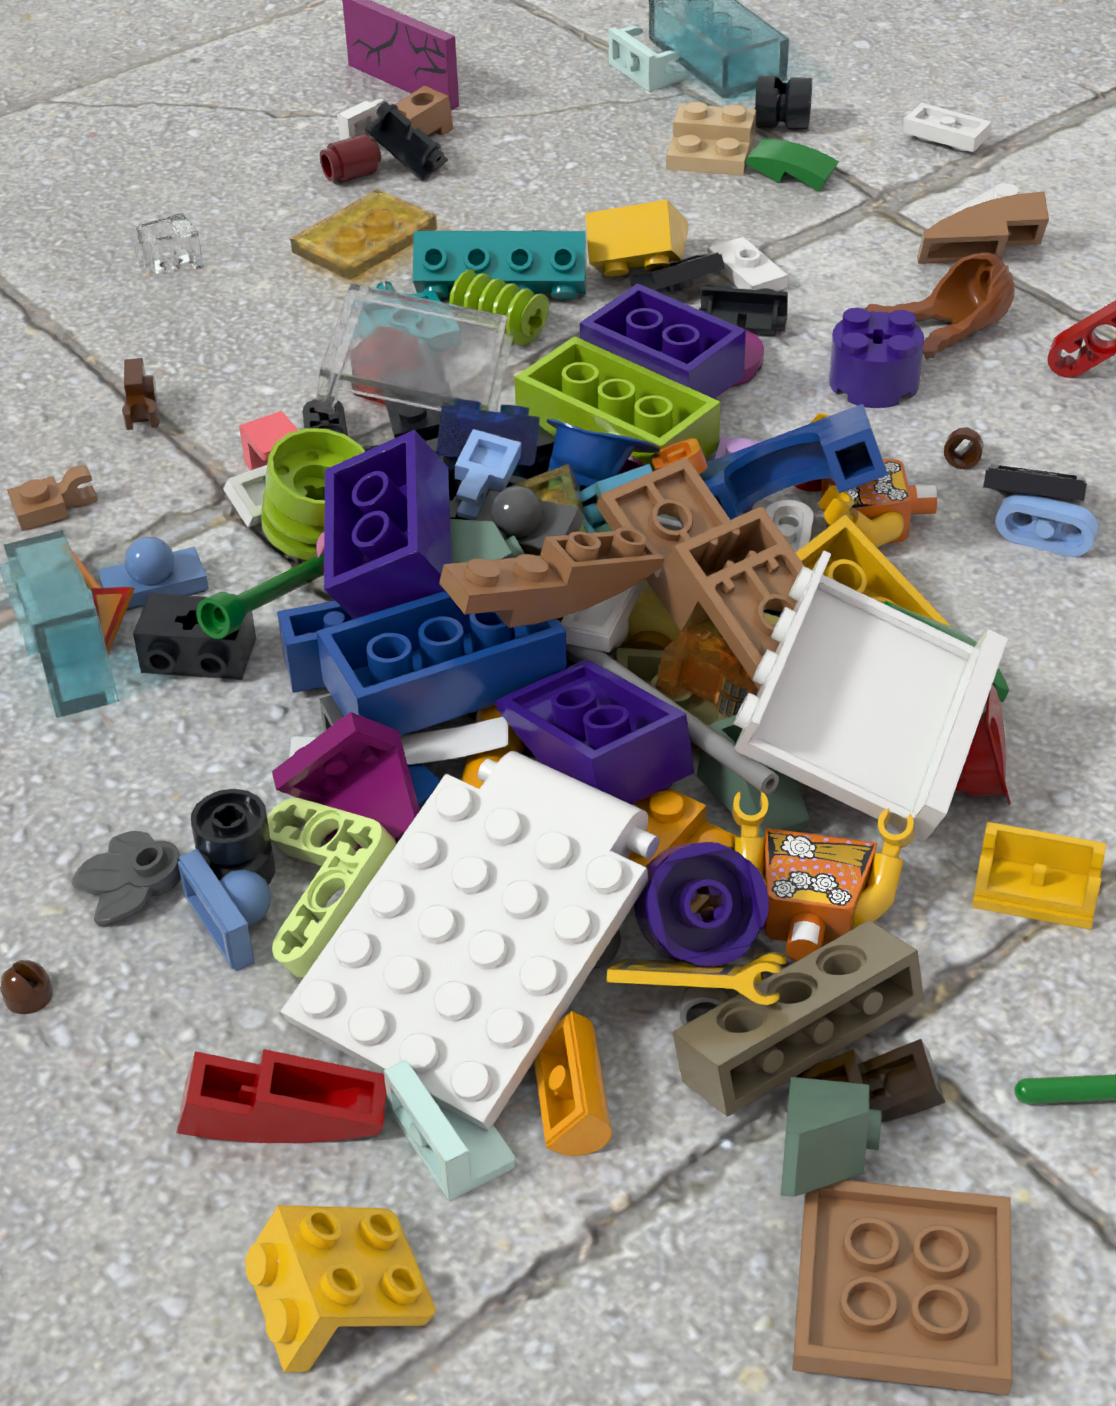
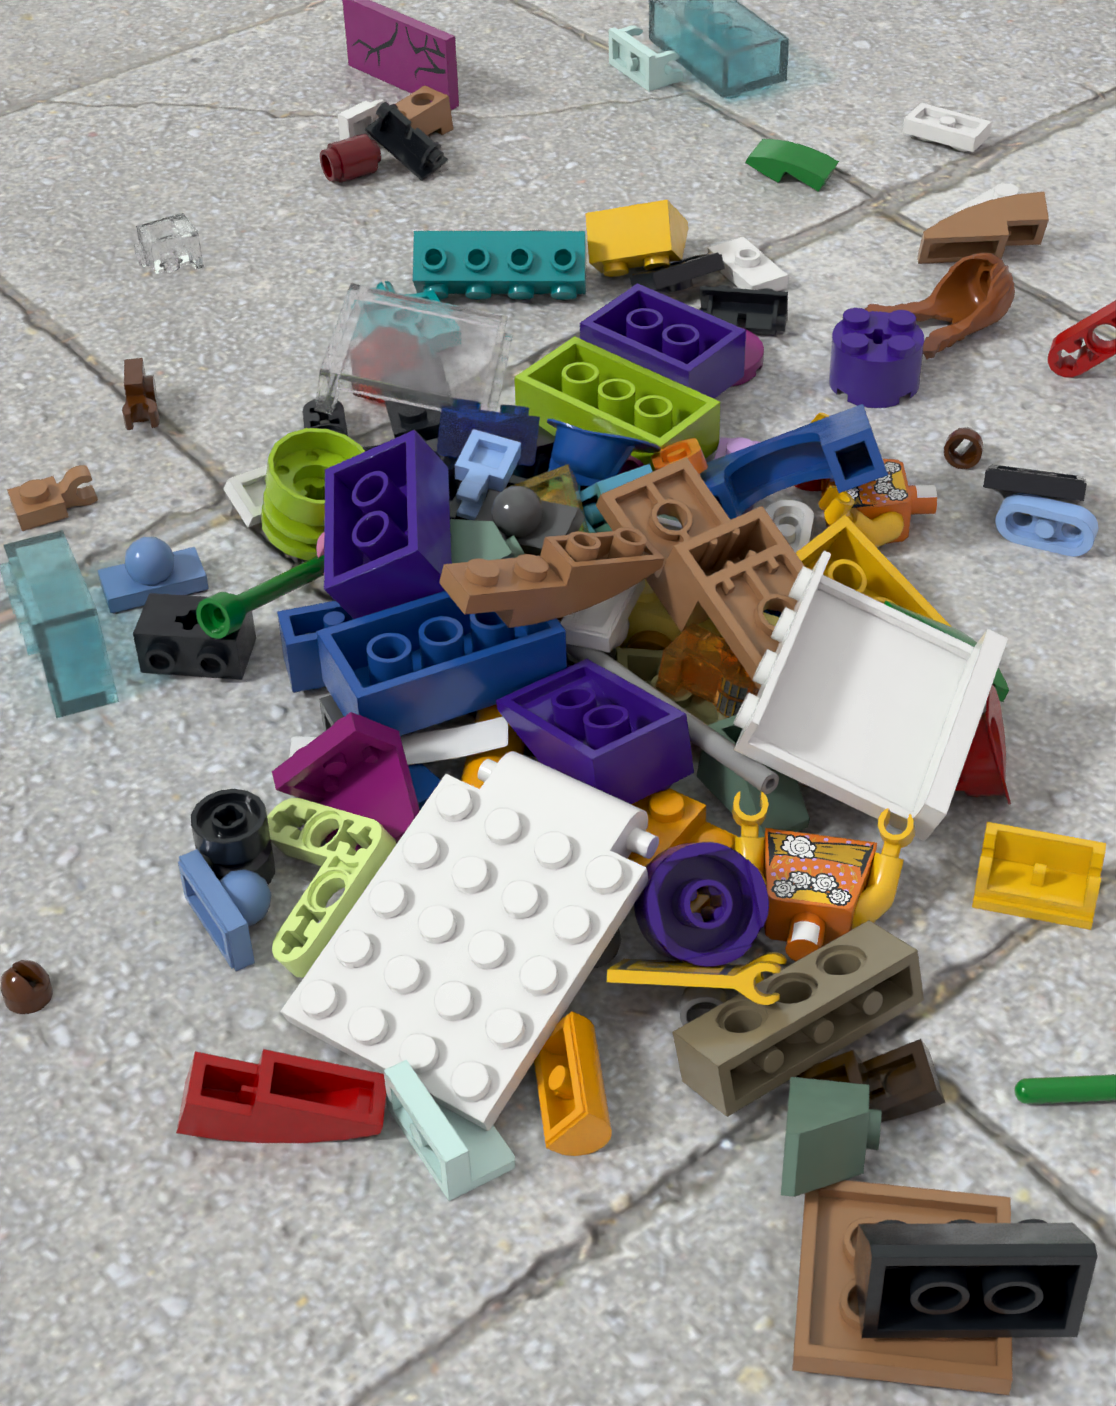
orange piece [62,547,135,656] -> none
dark grey plate [71,831,181,926] -> none
coral panel [239,411,298,470] -> none
yellow bracket [244,1205,436,1372] -> none
clear yellow plate [290,189,437,280] -> none
lime piece [449,269,549,346] -> none
tan plate [666,102,756,176] -> none
black wheel [755,75,812,129] -> none
none -> black slope [854,1219,1098,1338]

